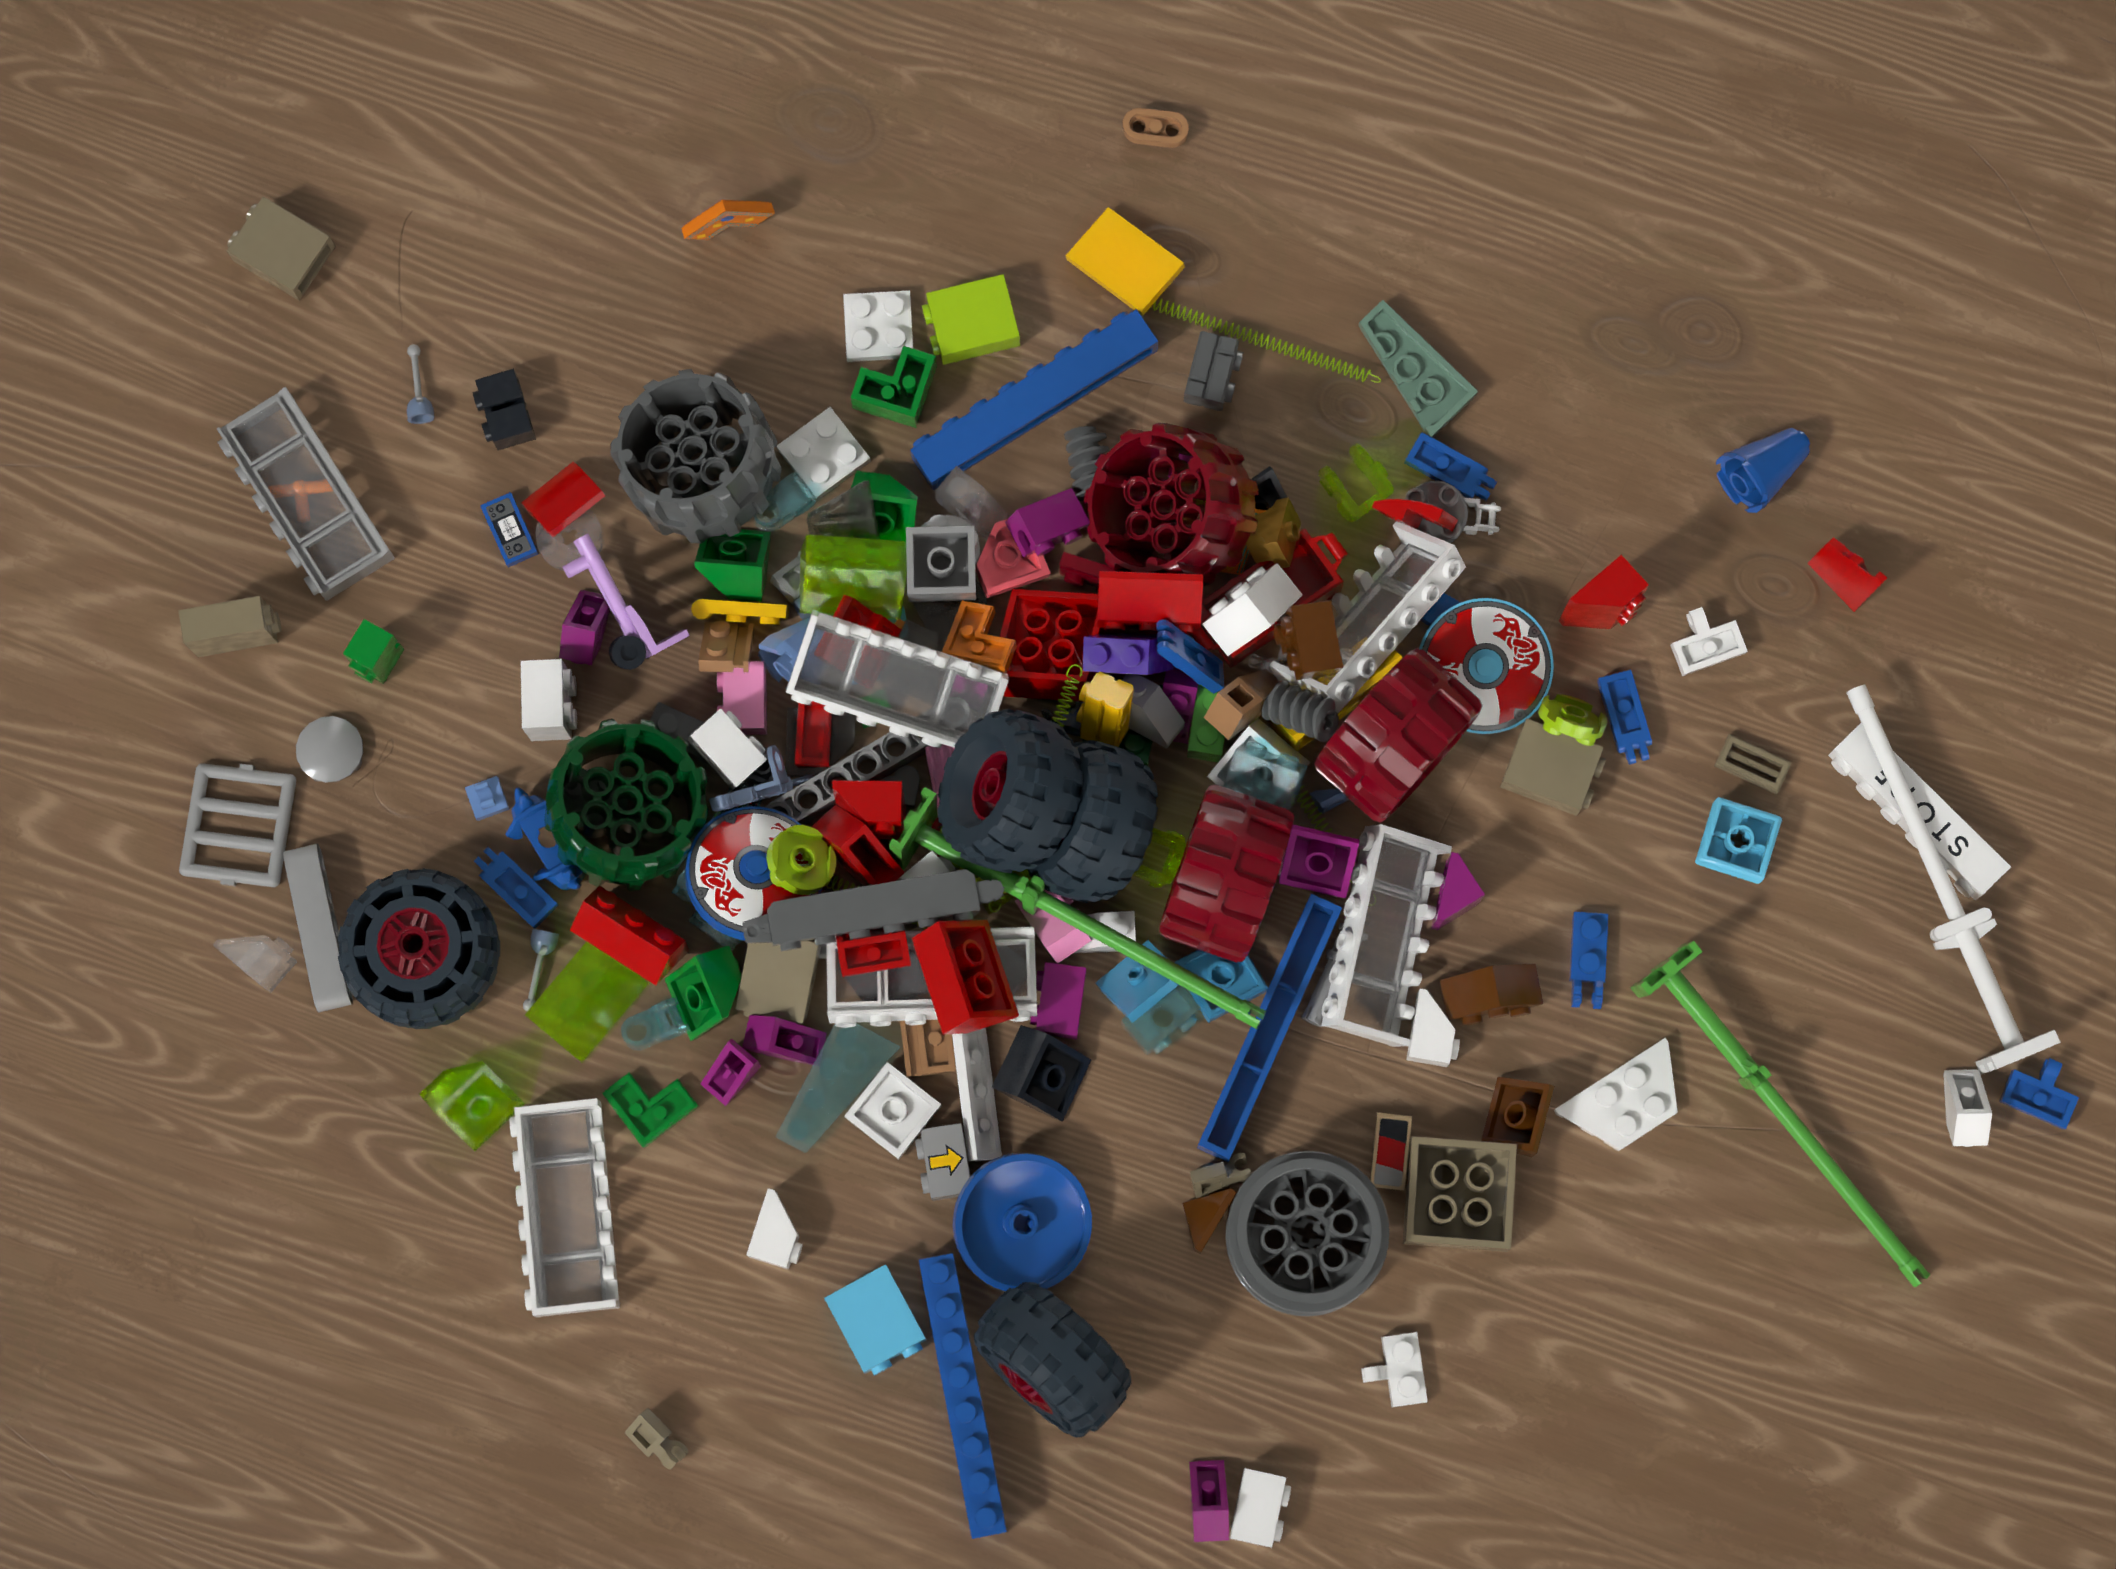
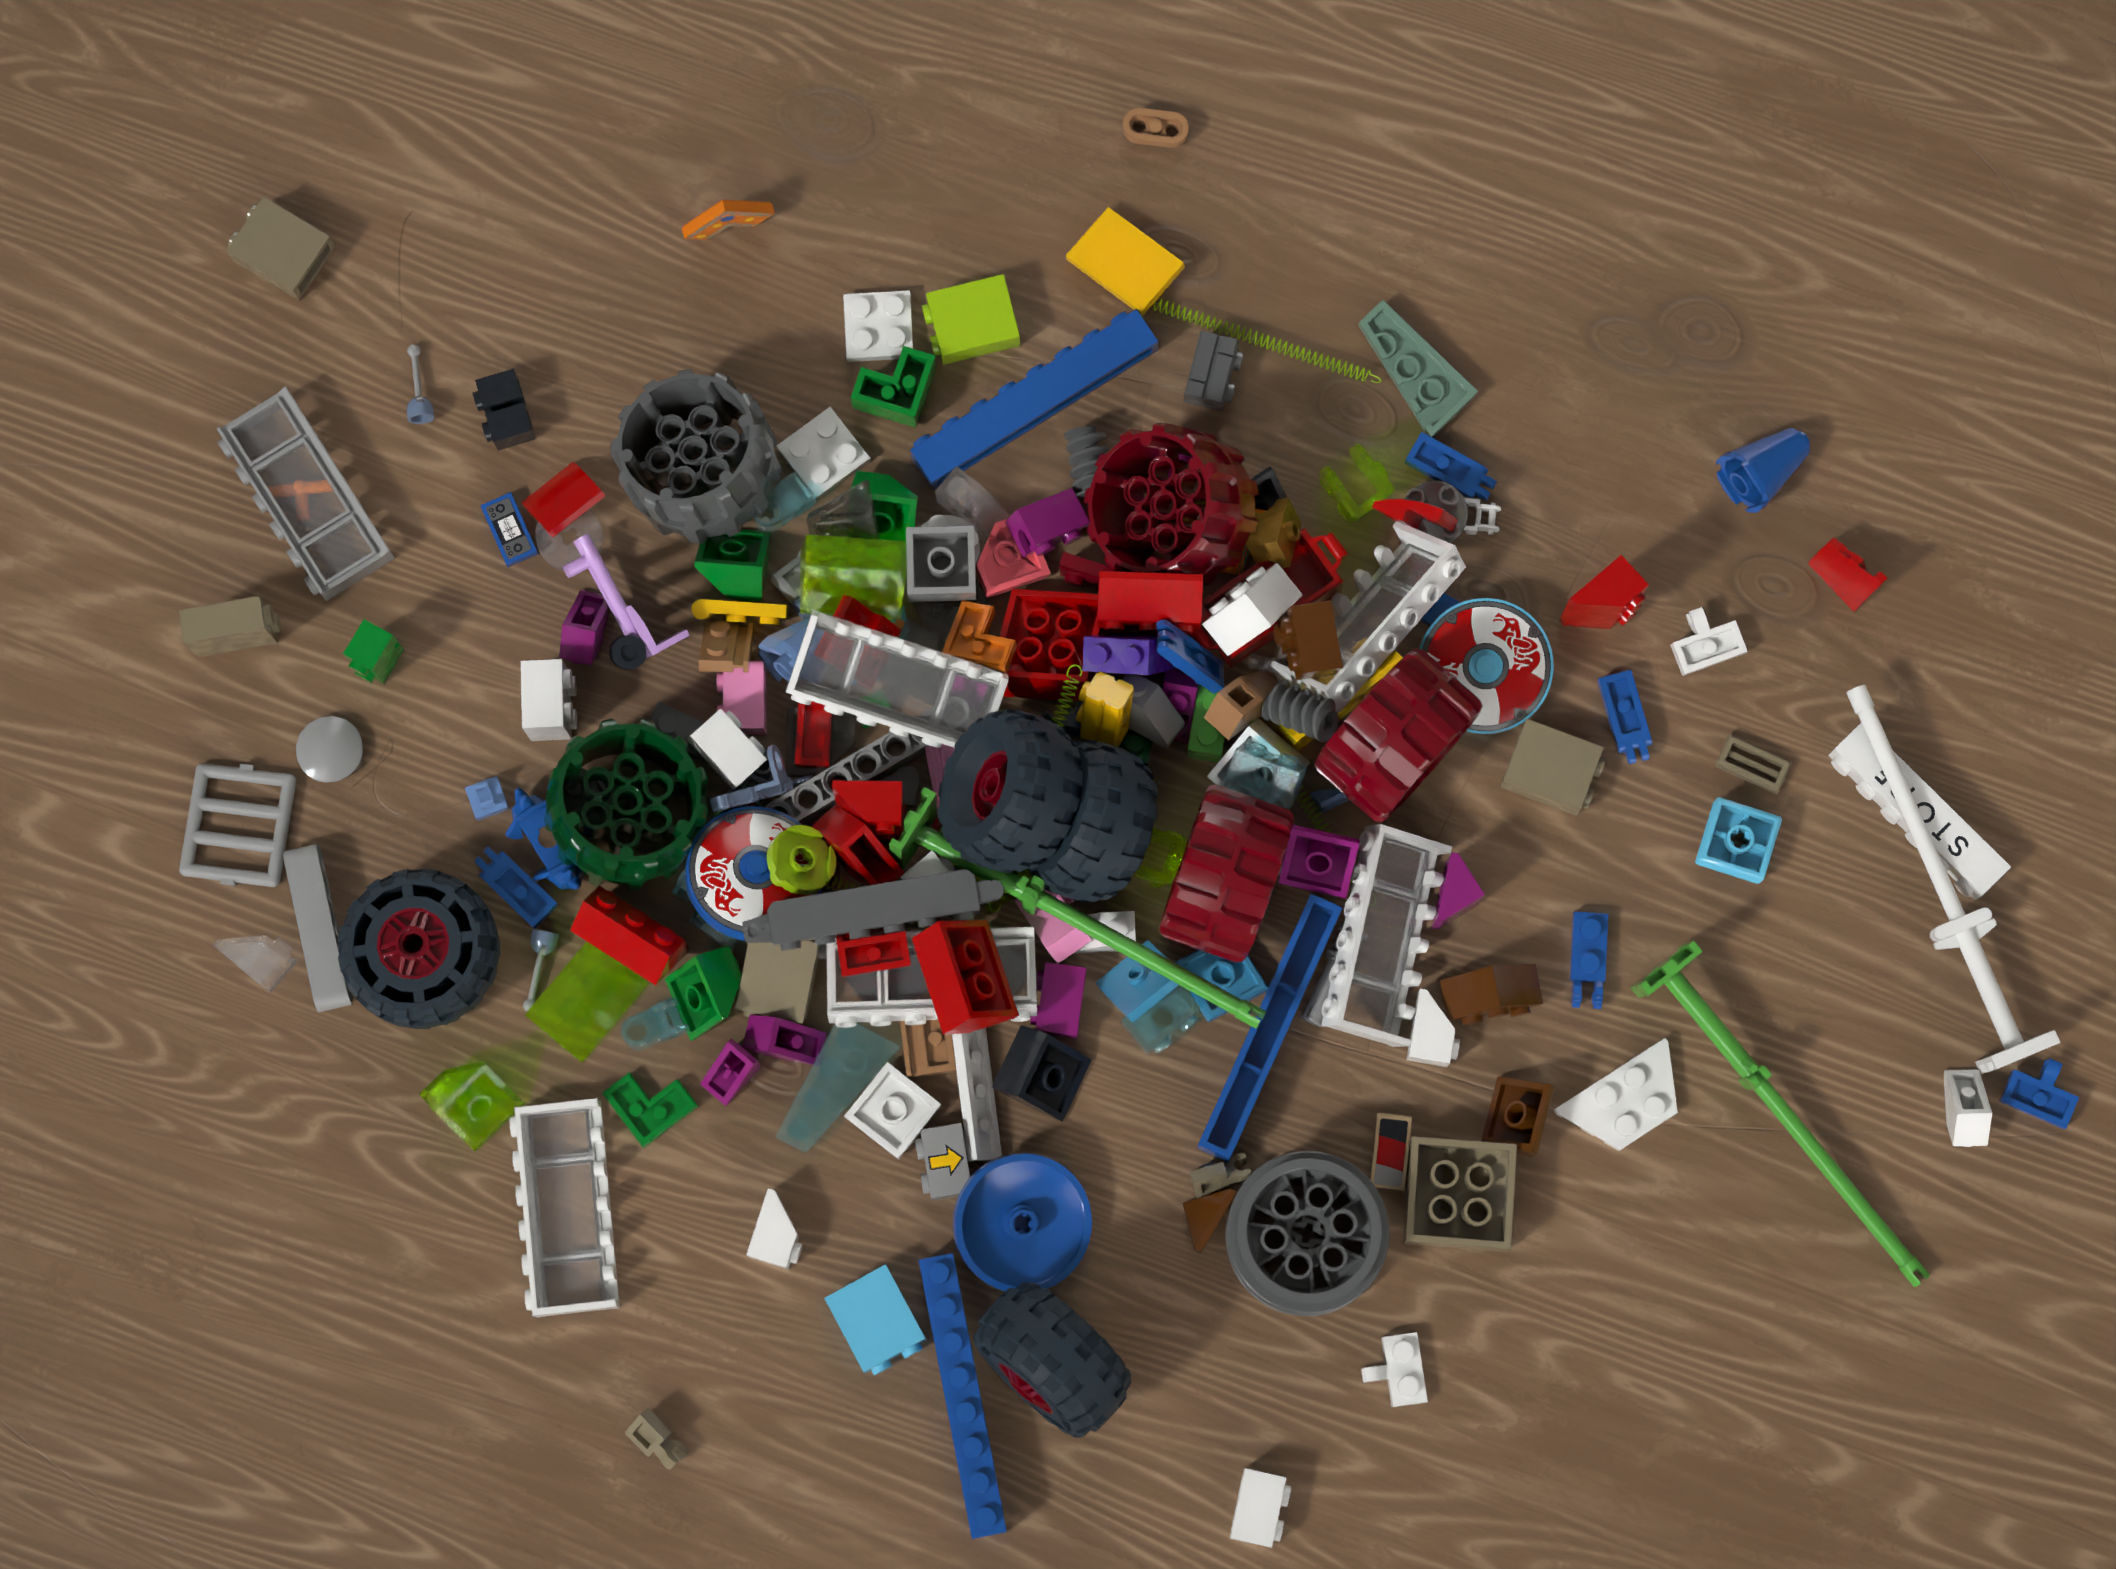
magenta slope [1189,1460,1229,1542] -> none
lime plate [1538,694,1608,746] -> none

